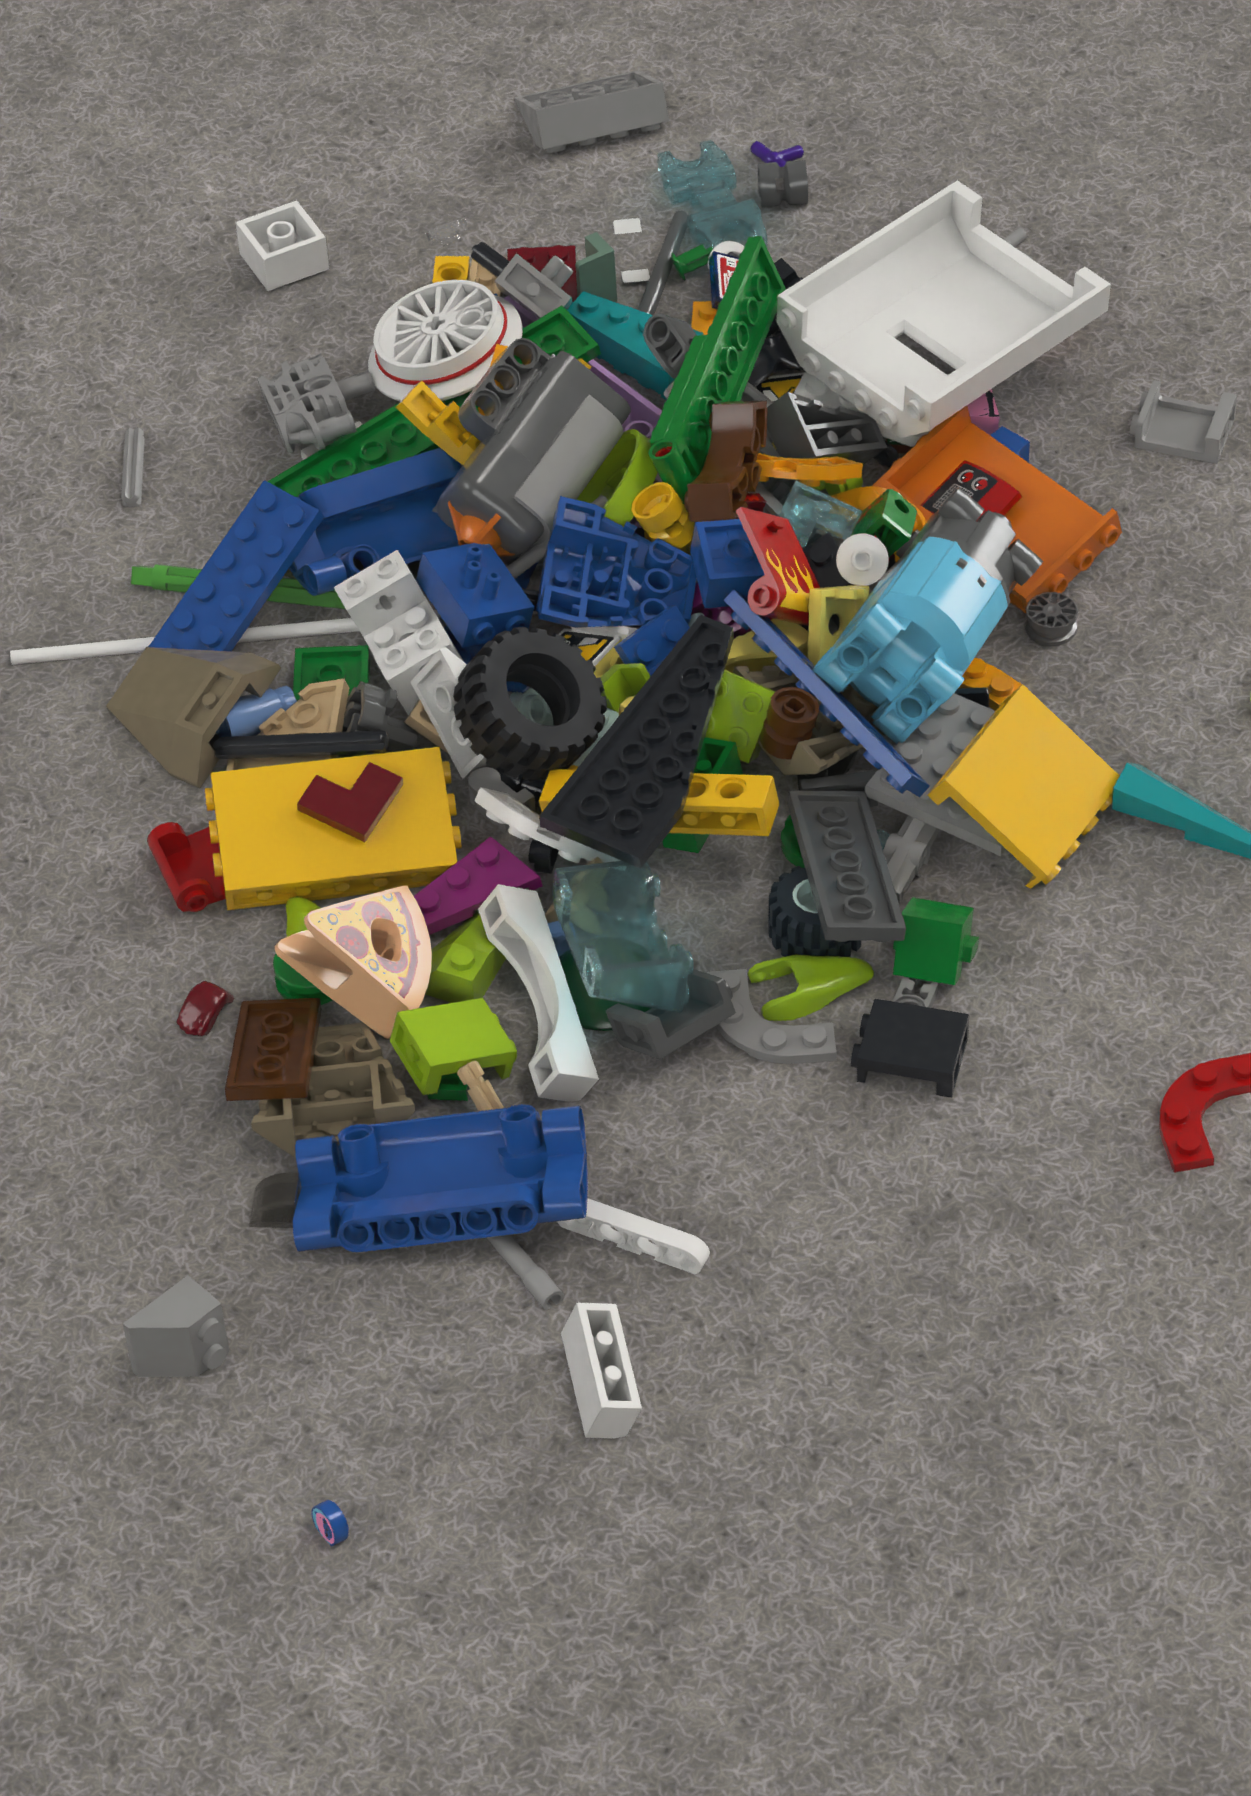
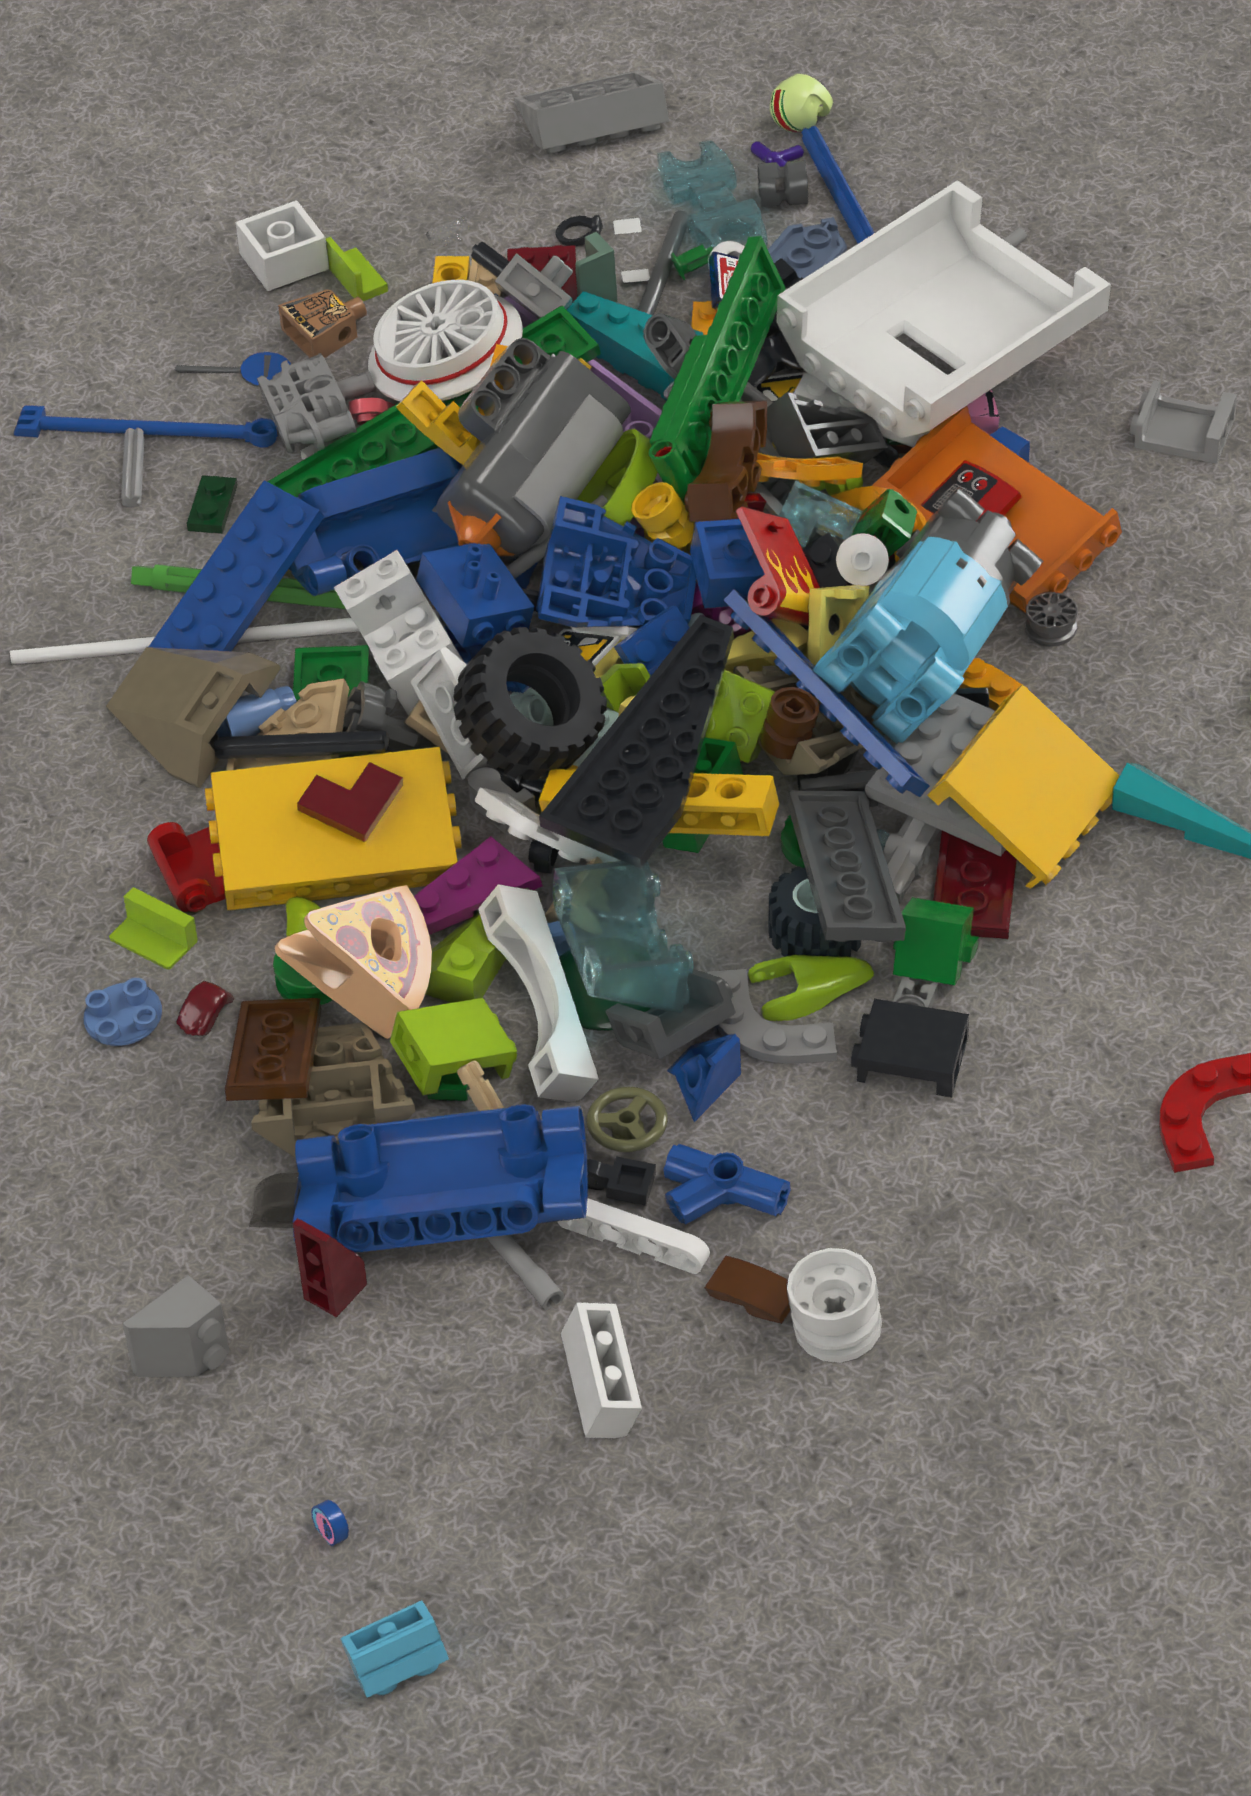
none -> blue hinge [14,405,278,448]
none -> medium blue dish [84,978,162,1046]
none -> lime panel [109,887,198,970]
none -> blue piece [175,352,291,387]
none -> dark green plate [187,475,238,534]
none -> medium nougat torso [278,290,367,358]
none -> dark red slope [292,1218,367,1318]
none -> lime panel [326,237,388,301]
none -> medium azure brick [340,1600,449,1698]
none -> coral plate [348,398,396,425]
none -> black piece [556,215,603,247]
none -> olive piece [586,1087,668,1152]
none -> black plate [587,1156,656,1206]
none -> blue piece [663,1144,791,1225]
none -> blue slope [667,1034,741,1122]
none -> reddish brown slope [704,1255,791,1324]
none -> sand blue tile [768,217,847,279]
none -> yellowish green helmet [769,74,833,132]
none -> white wheel [787,1248,882,1363]
none -> blue axle [801,126,875,244]
none -> dark red tile [933,830,1017,939]

